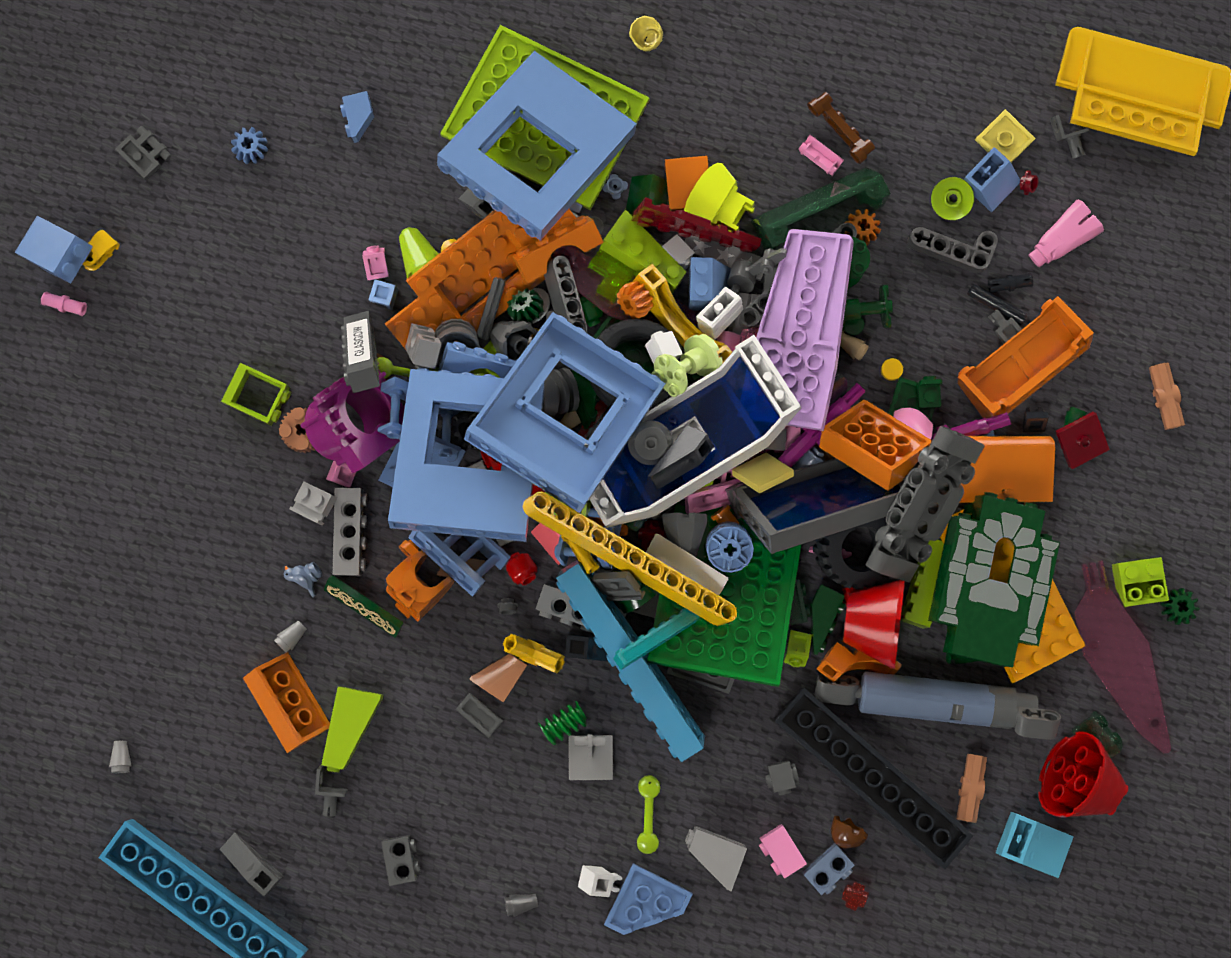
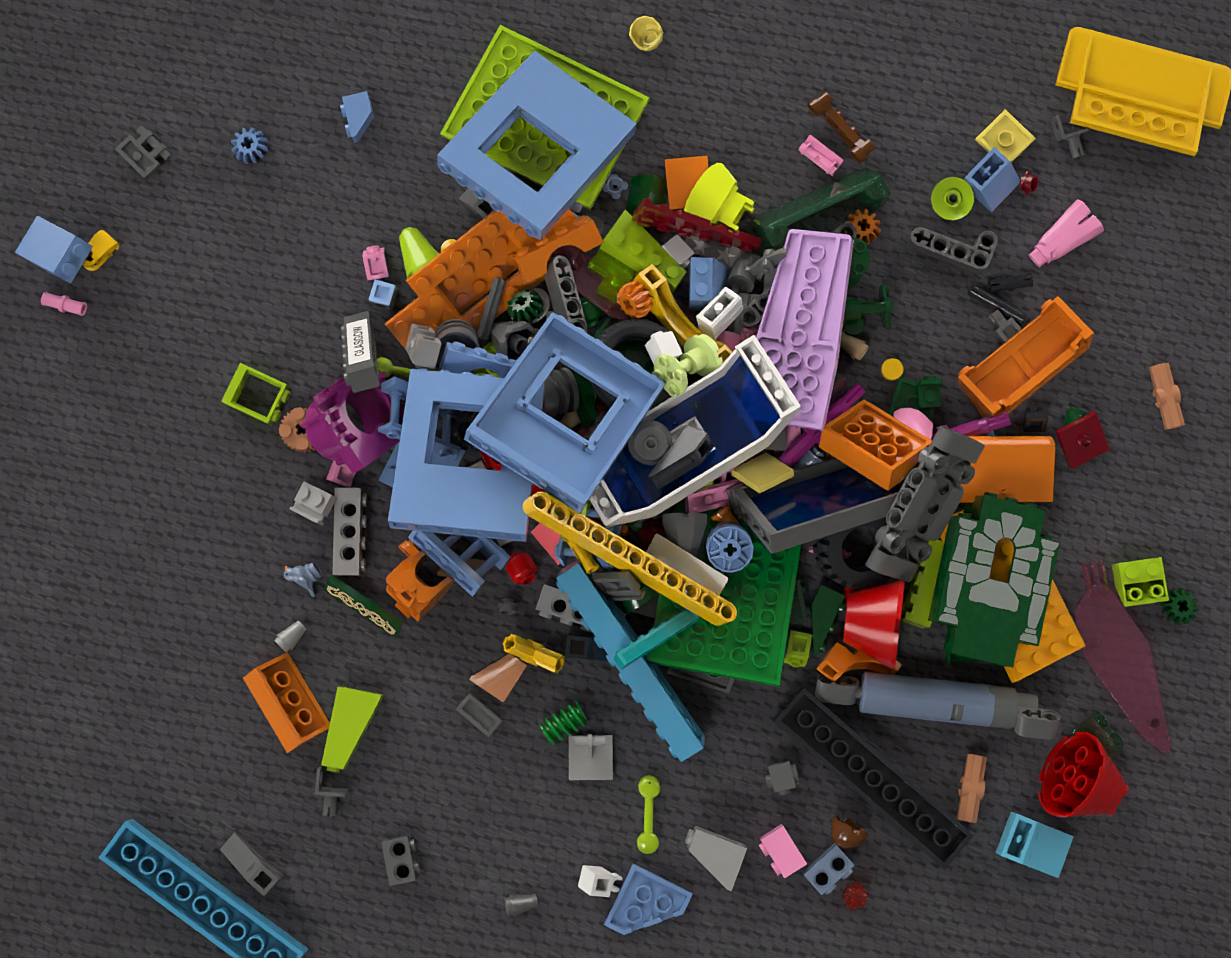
light grey cone [109,741,132,773] -> none

